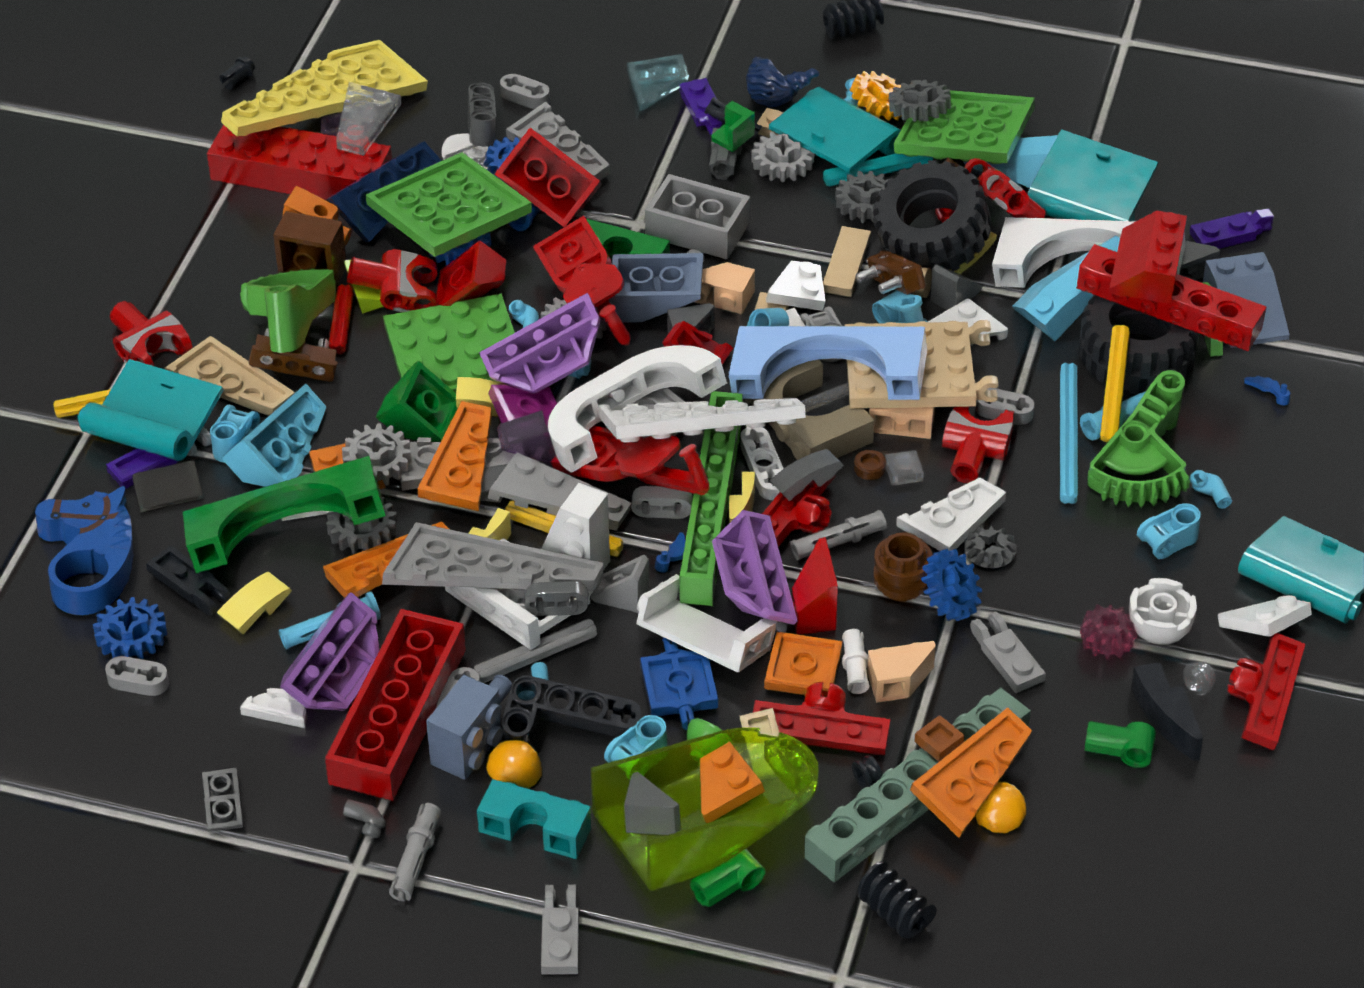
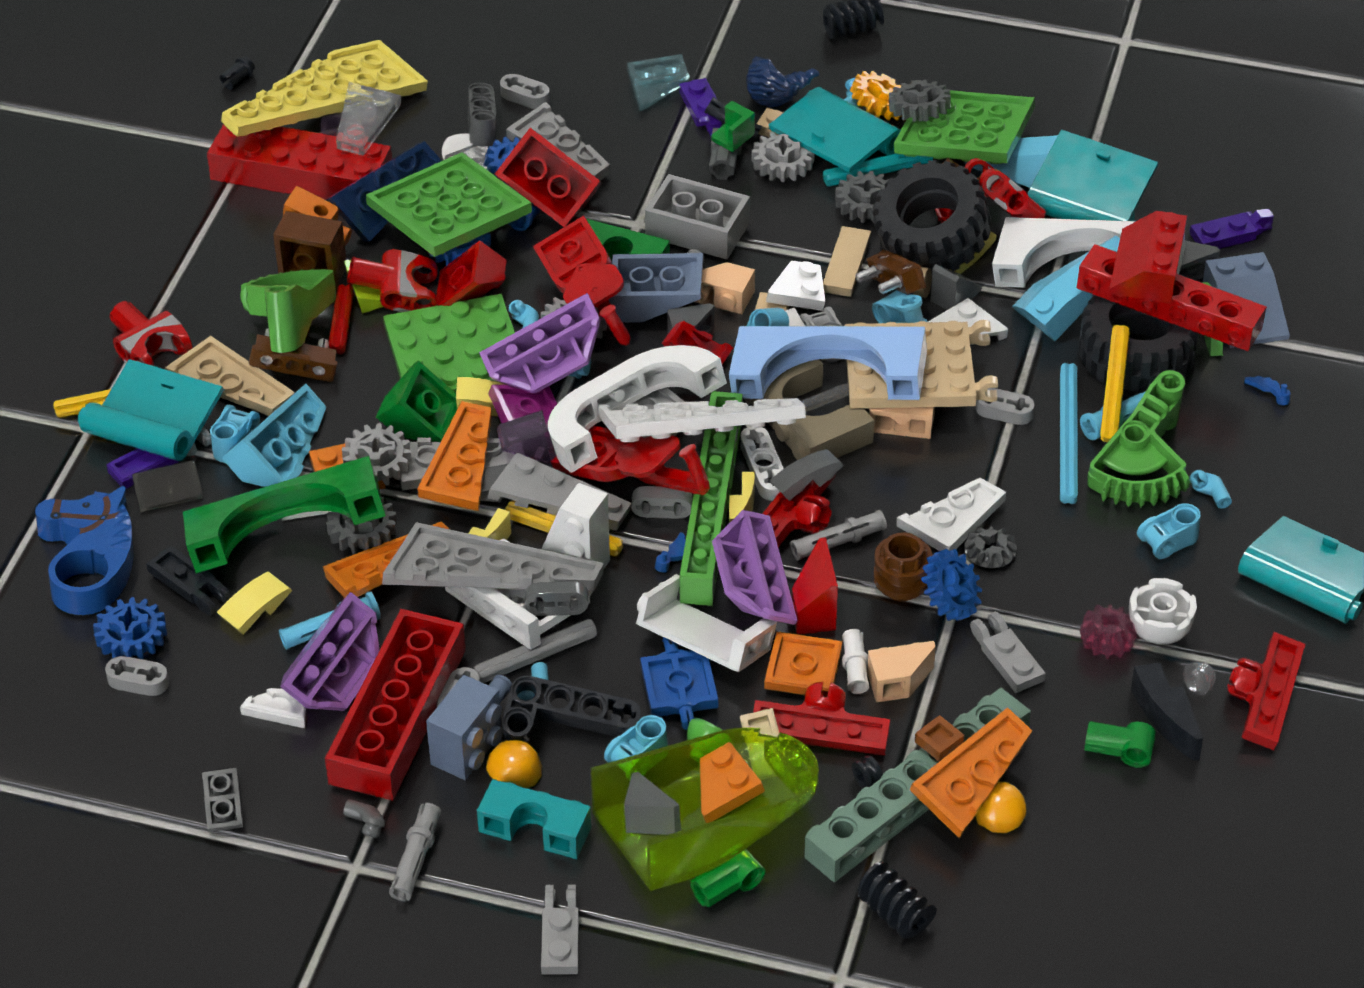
light grey slope [590,555,649,613] -> none
reddish brown tile [854,450,886,480] -> none
clear plate [885,450,924,486] -> none
red connector [942,406,1014,483] -> none
white wing [1218,596,1312,637] -> none

